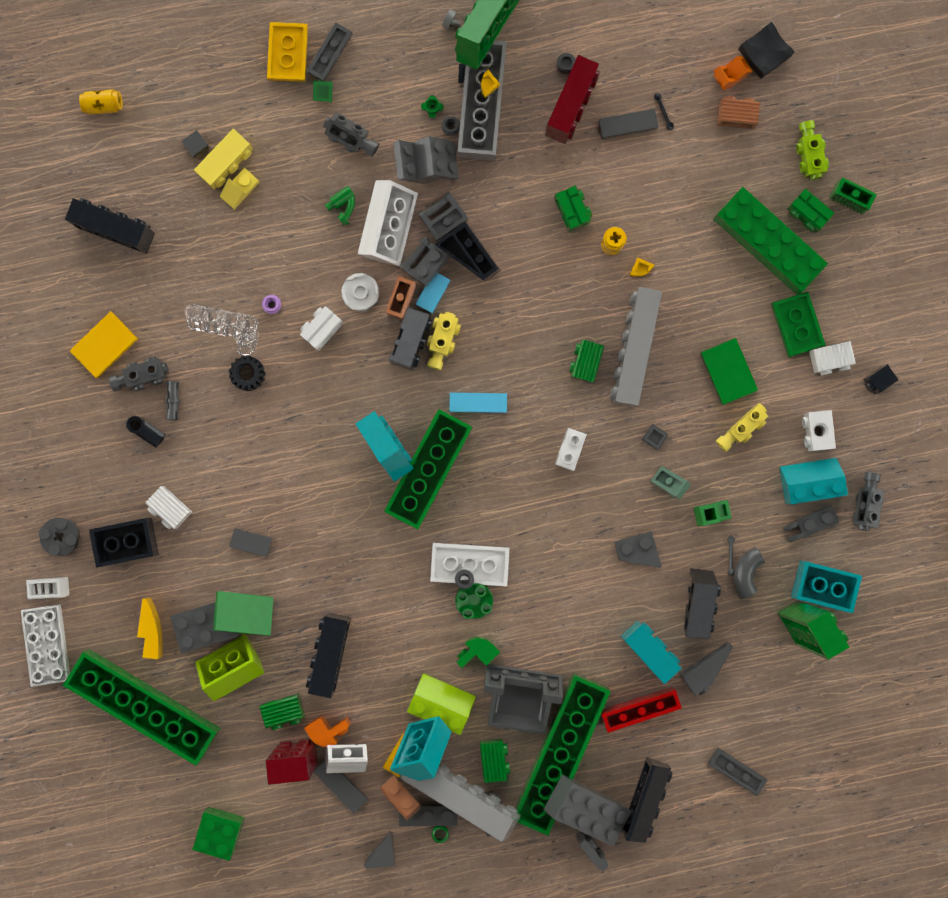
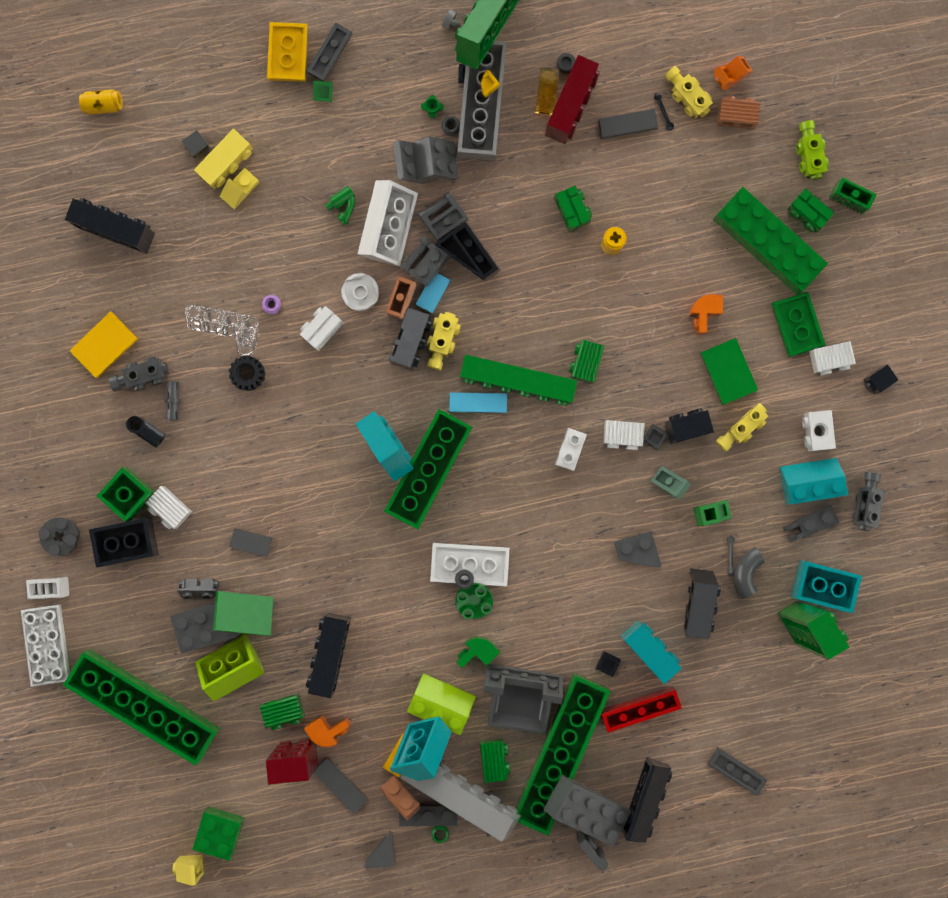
yellow slope [137,597,163,659] -> none
dark grey brick [323,112,379,157] -> none
white brick [325,744,368,773] -> none
light grey brick [609,287,662,408] -> none
yellow tile [629,257,654,277] -> none
dark grey slope [679,642,733,696] -> none
black brick [738,22,794,79] -> none
none -> green brick [96,467,155,522]
none -> light yellow slope [173,854,204,886]
none -> dark grey hinge [177,579,219,599]
none -> green brick [460,354,577,406]
none -> clear yellow slope [535,67,559,114]
none -> black tile [595,651,621,677]
none -> white brick [603,420,645,450]
none -> light yellow brick [664,66,713,119]
none -> black brick [664,408,714,444]
none -> orange brick [689,294,723,335]

